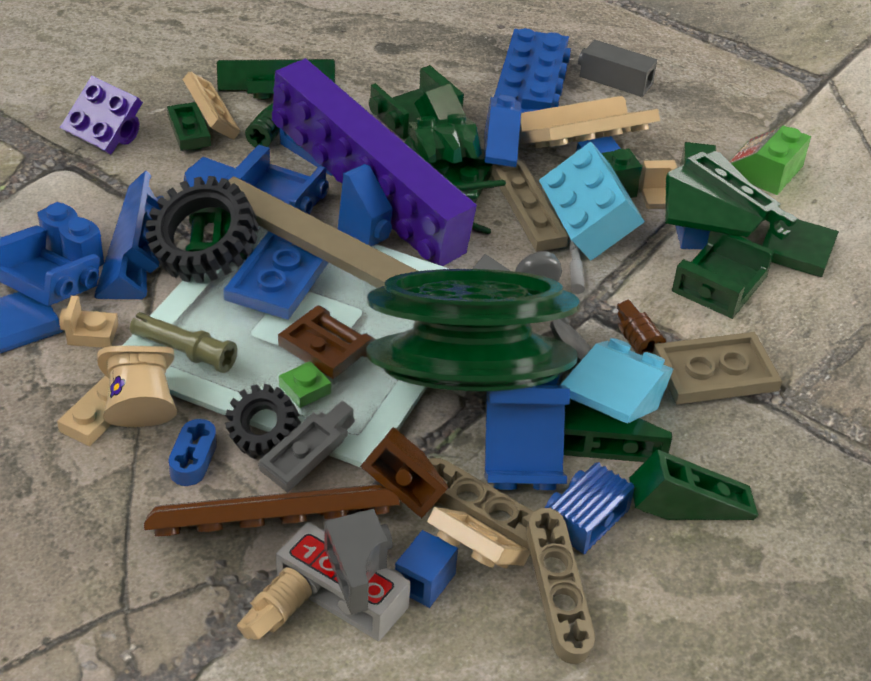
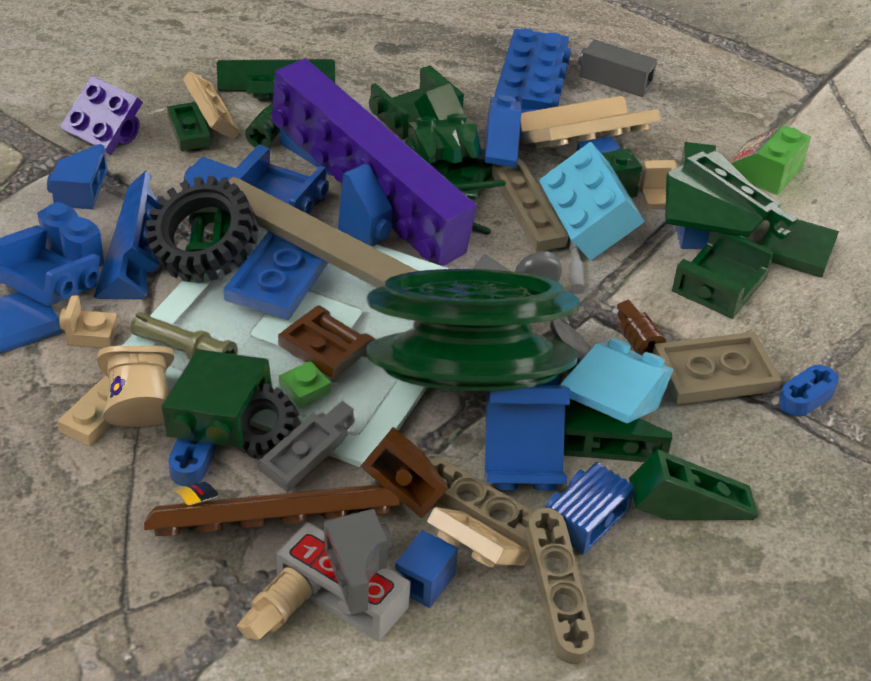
none -> blue slope [47,144,108,210]
none -> dark green panel [161,349,272,448]
none -> sticker [172,482,219,505]
none -> blue beam [779,365,839,416]

